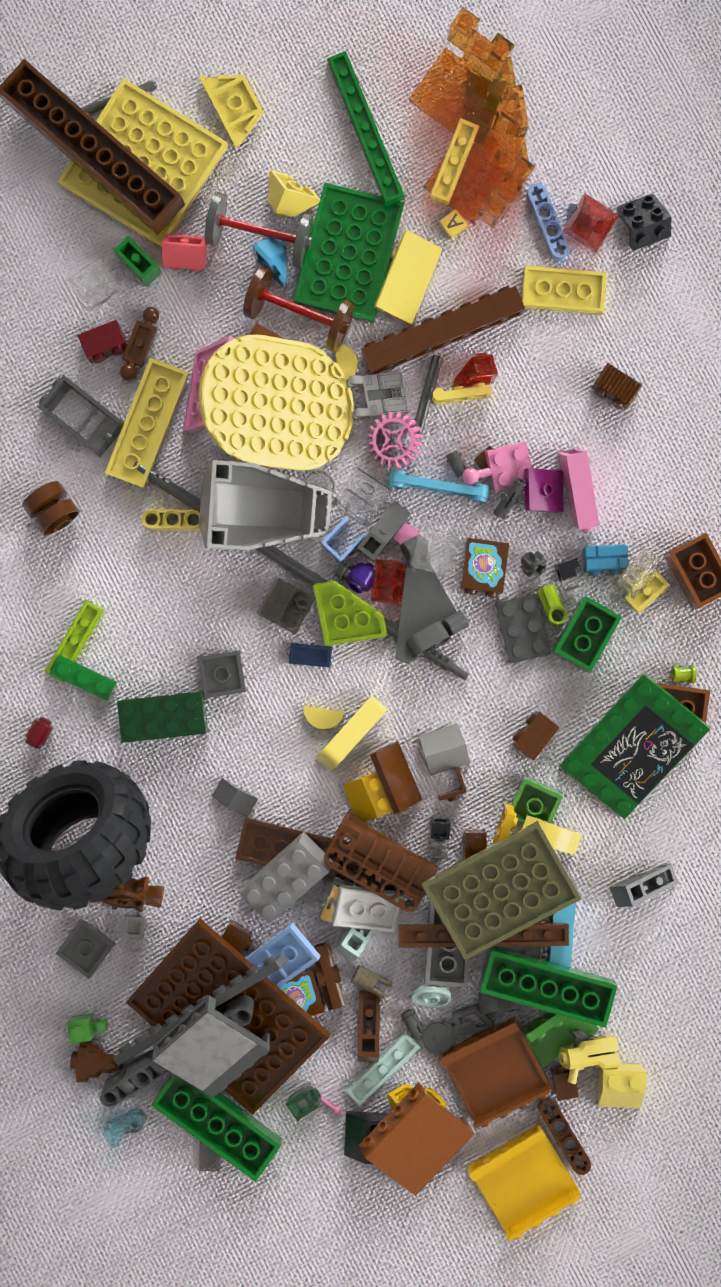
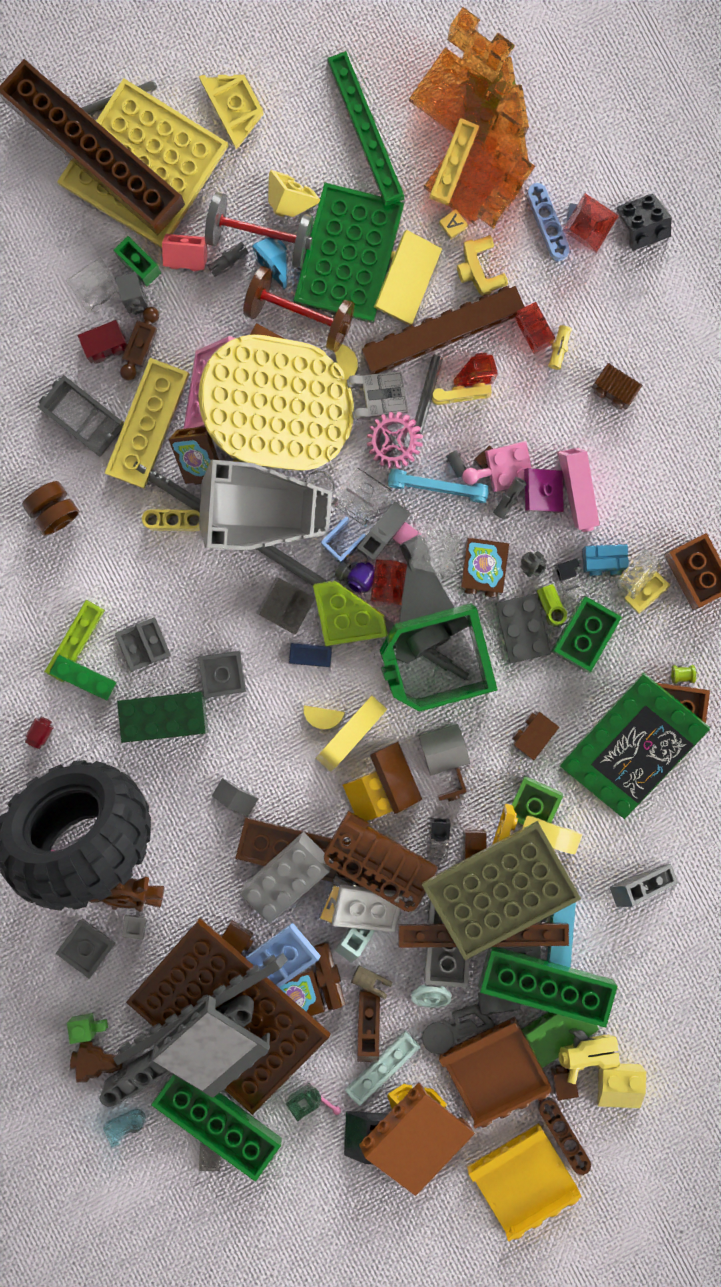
dark grey pin [400,1009,423,1038] -> none
light yellow tile [521,265,607,315] -> none
none -> dark grey brick [115,272,148,315]
none -> dark grey slope [115,617,171,673]
none -> panel [169,427,219,485]
none -> dark grey pin [207,242,249,277]
none -> green container [379,603,498,712]
none -> light yellow connector [457,235,508,296]
none -> clear red brick [514,302,555,354]
none -> light yellow pin [548,325,572,370]

